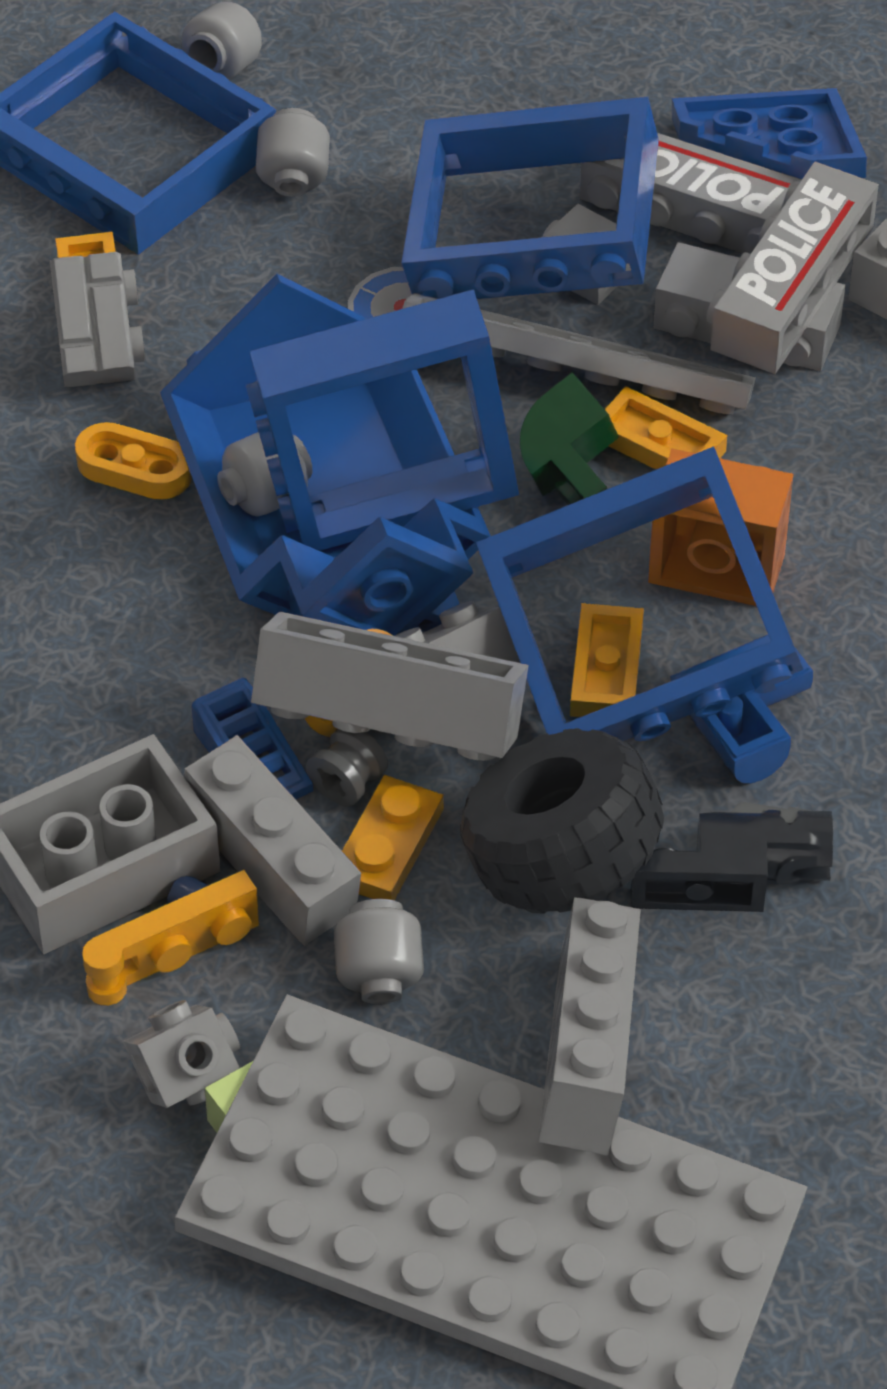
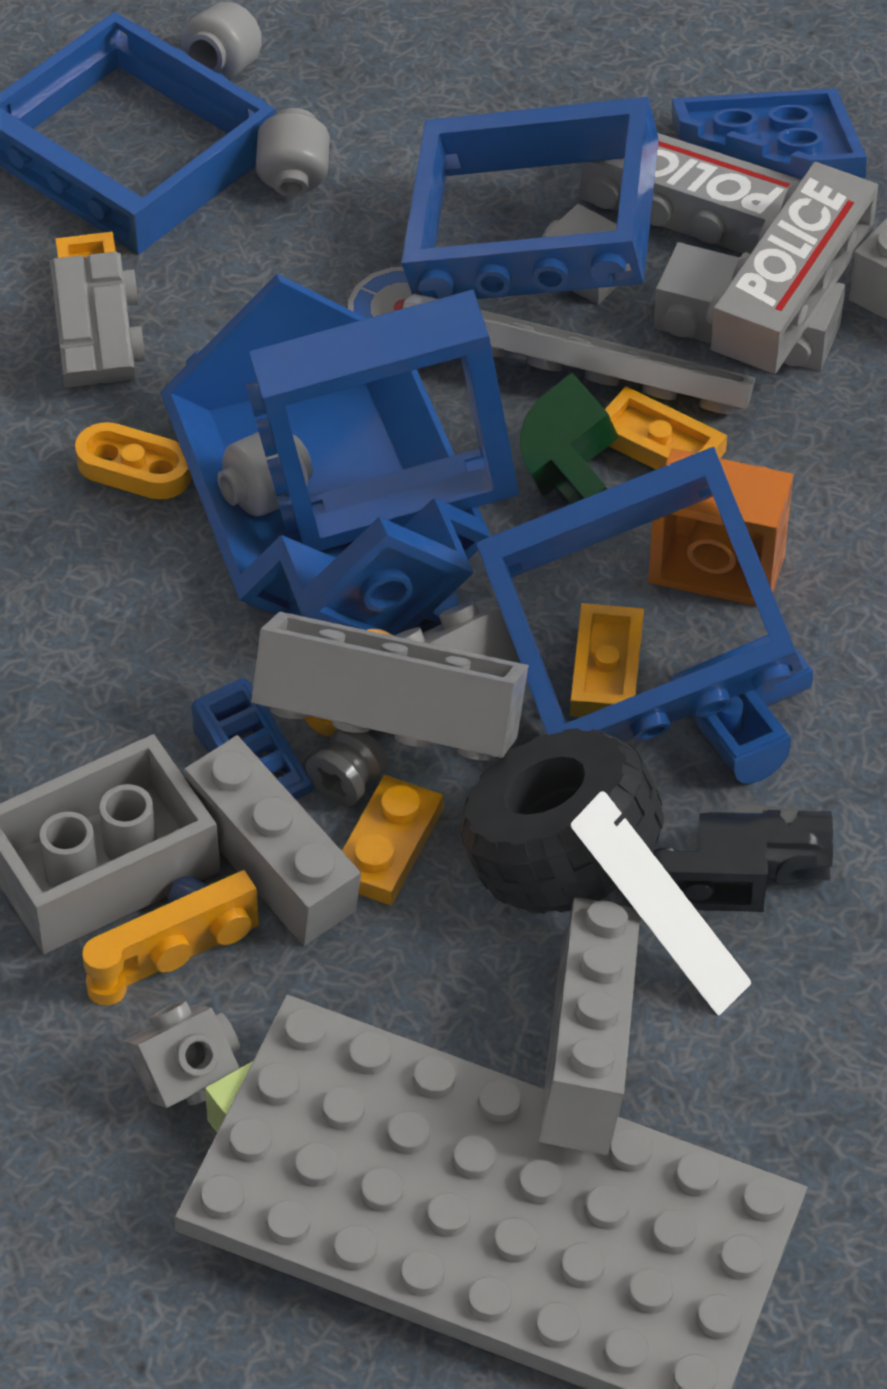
light grey head [334,899,424,1004] -> none
none -> white sticker [571,791,751,1016]

